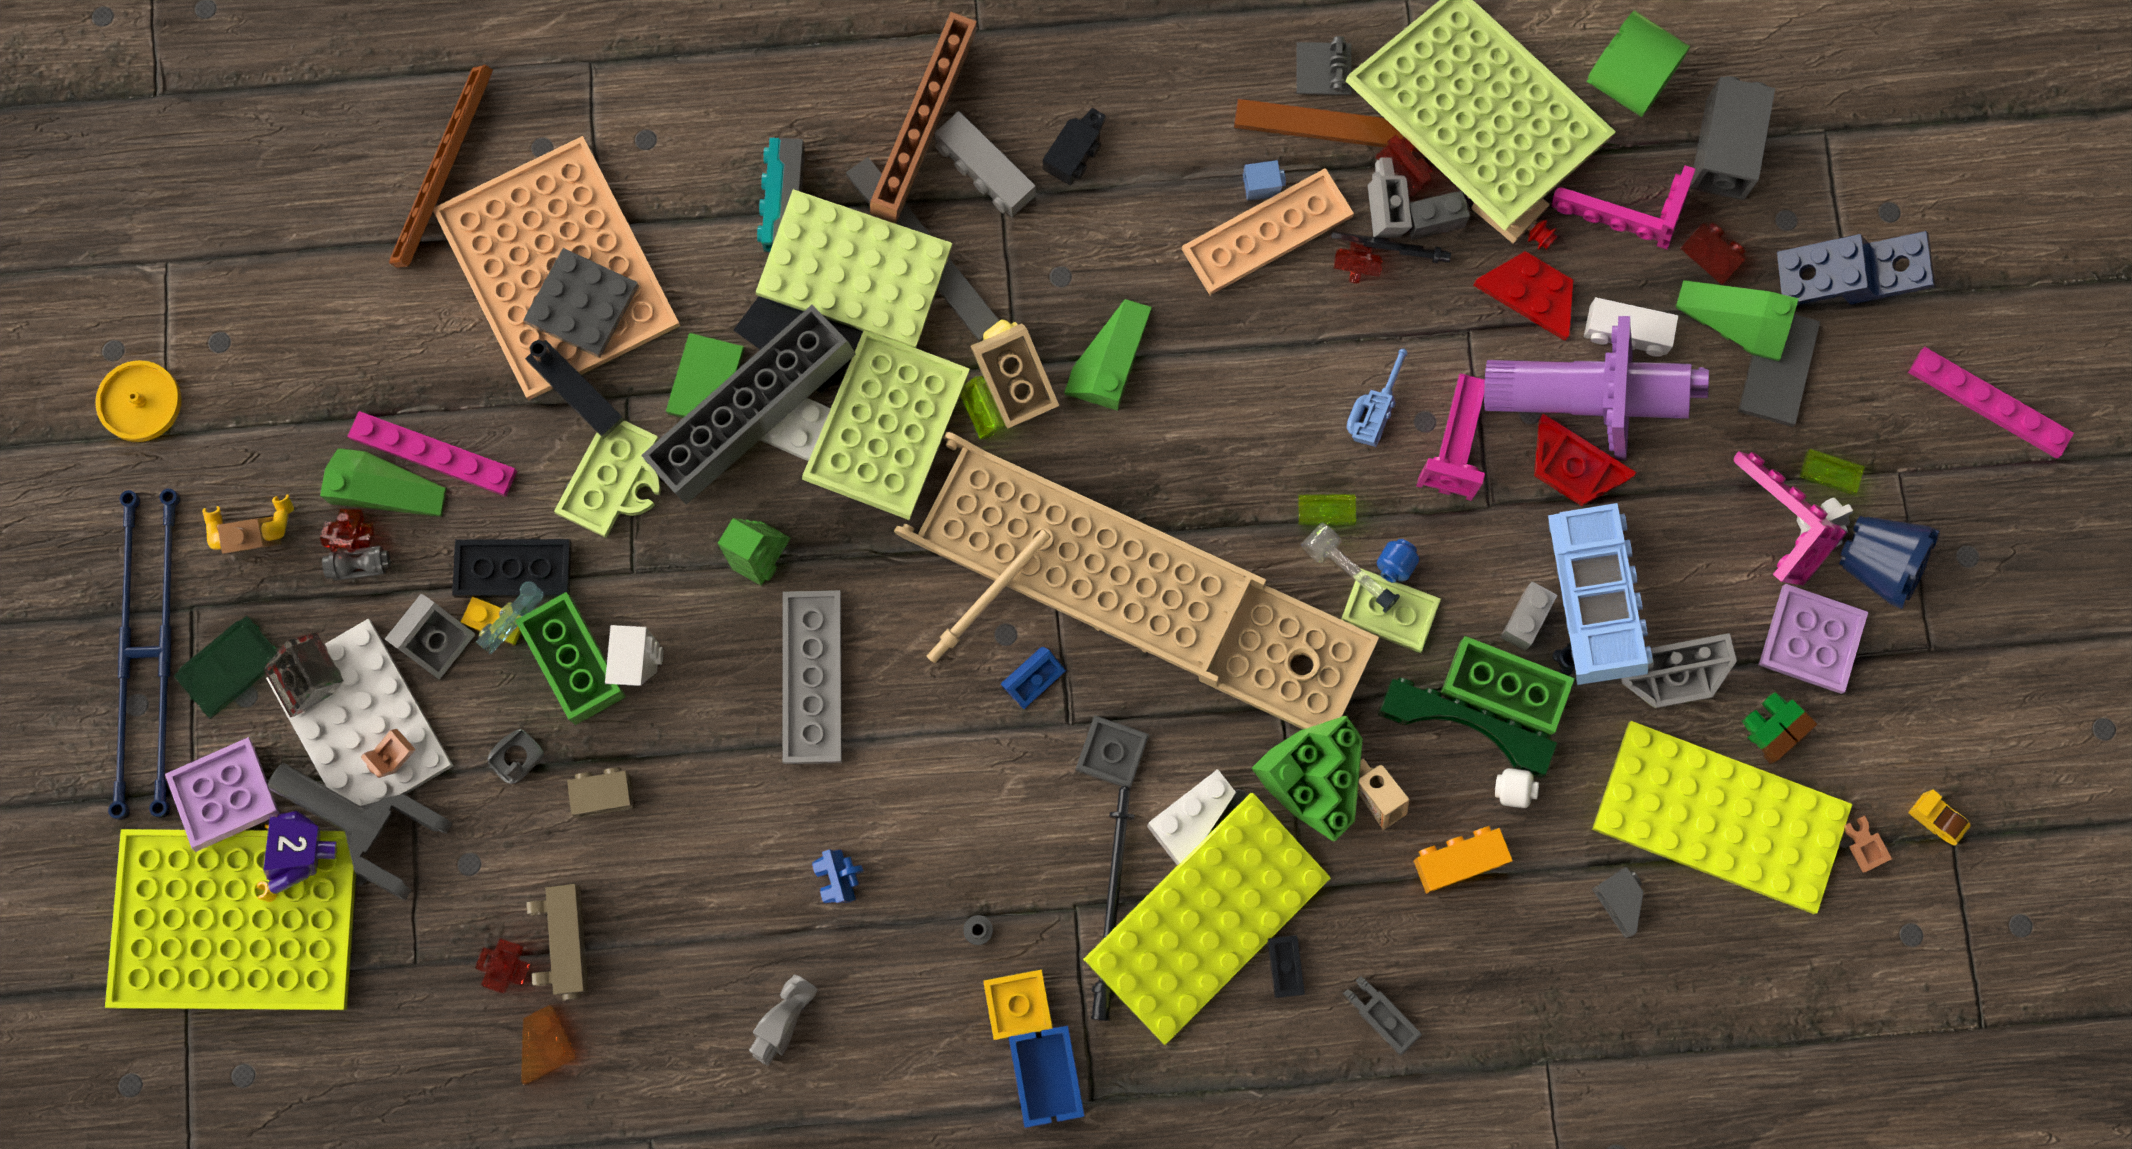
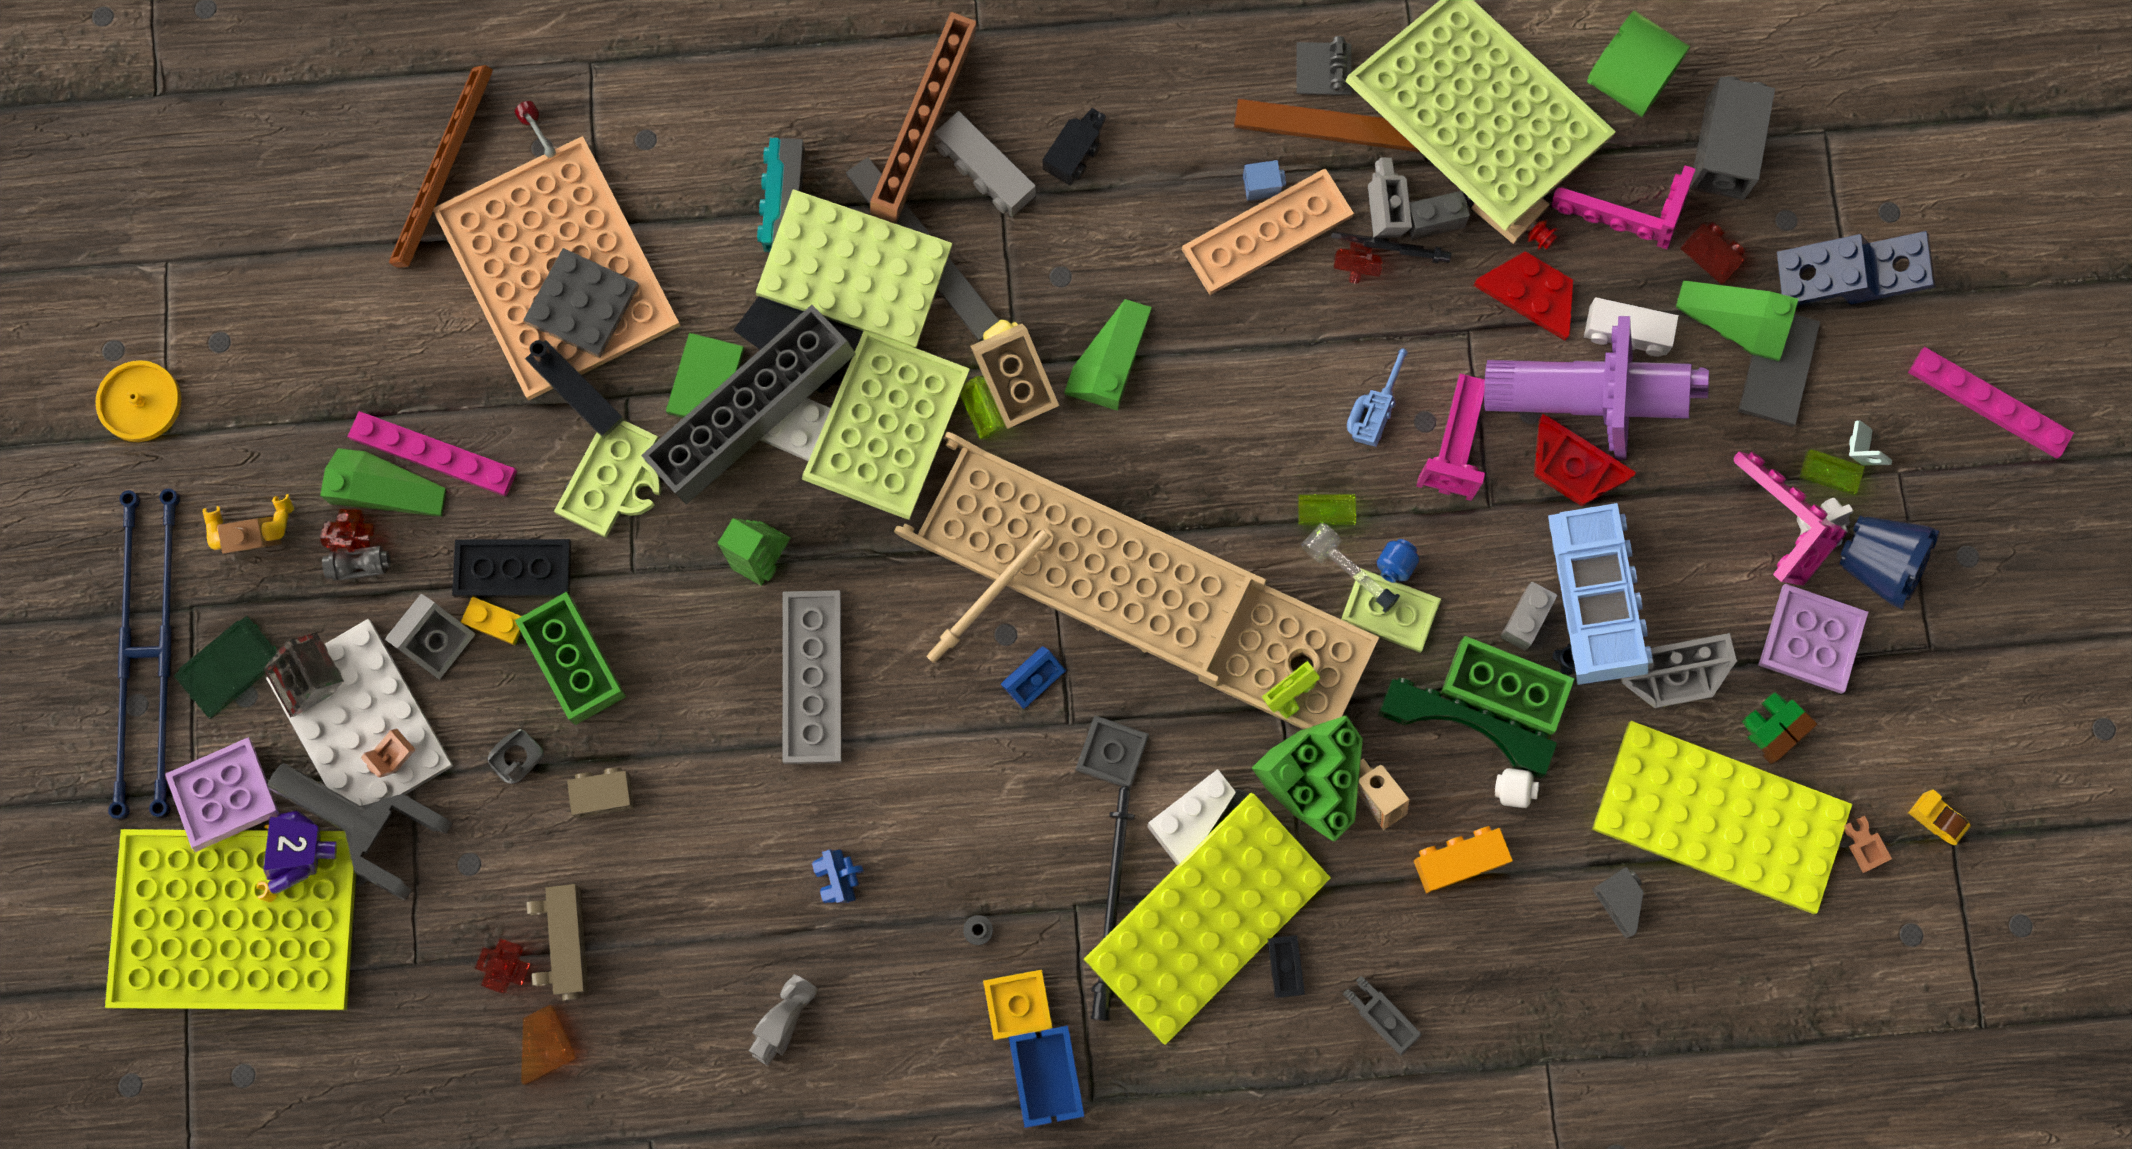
clear light blue plate [476,582,543,655] -> none
white wedge [605,625,663,686] -> none
clear red bracket [1376,135,1432,198] -> none
none -> hinge [514,101,556,158]
none -> lime hinge [1262,661,1321,719]
none -> light aqua bracket [1849,421,1892,465]

